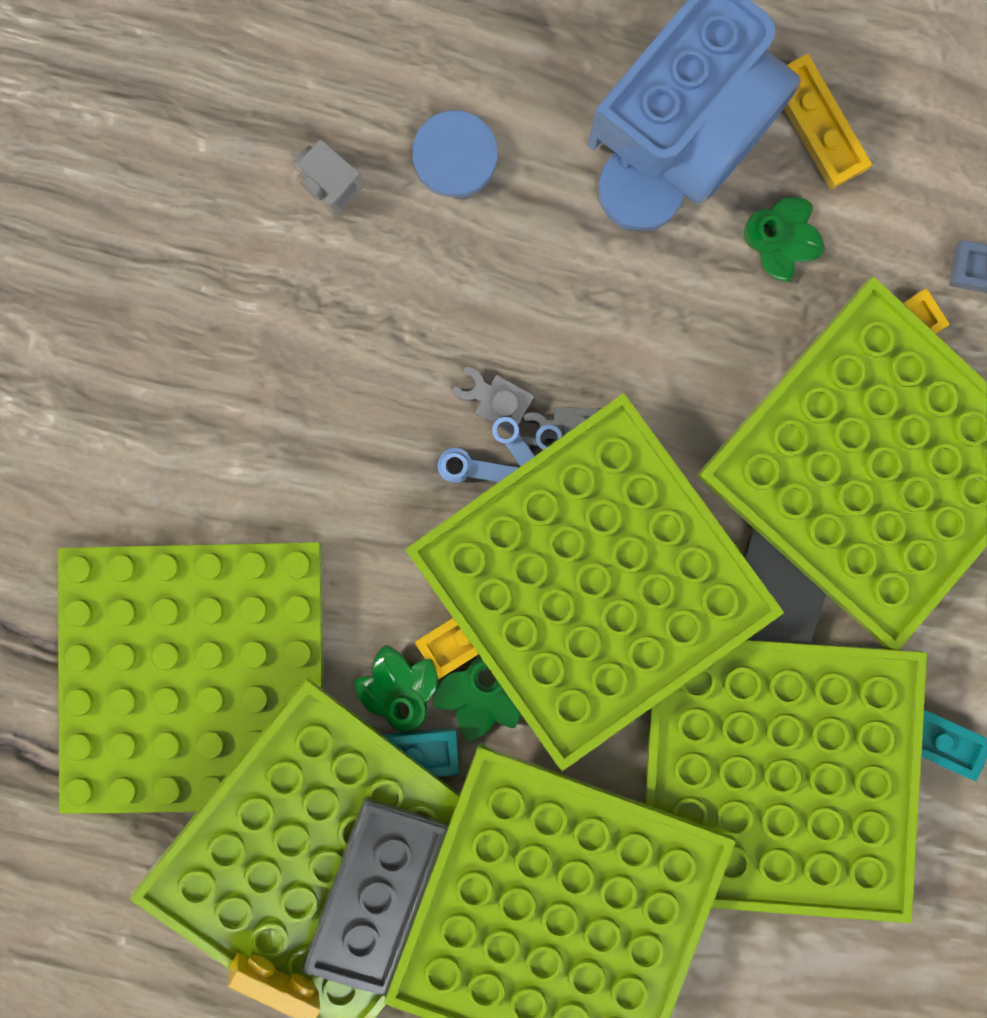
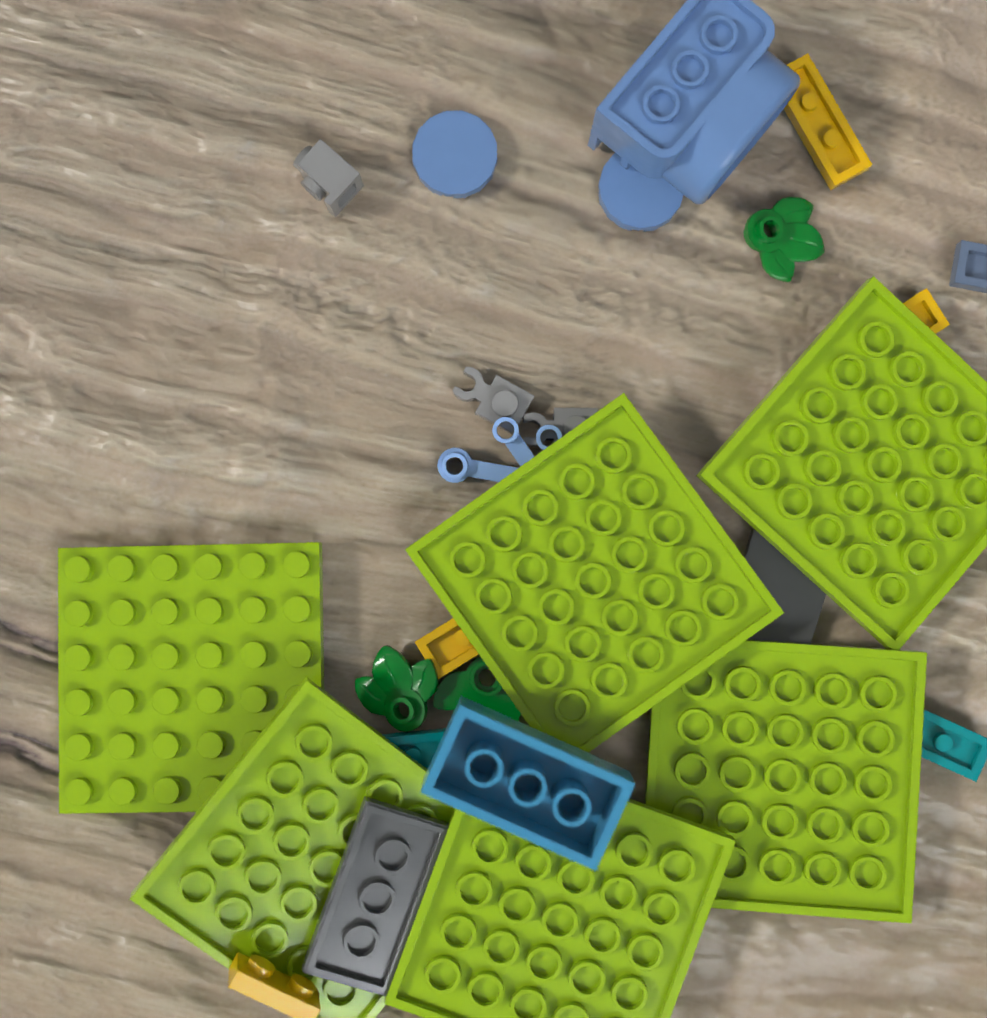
none -> dark azure brick [420,696,636,871]

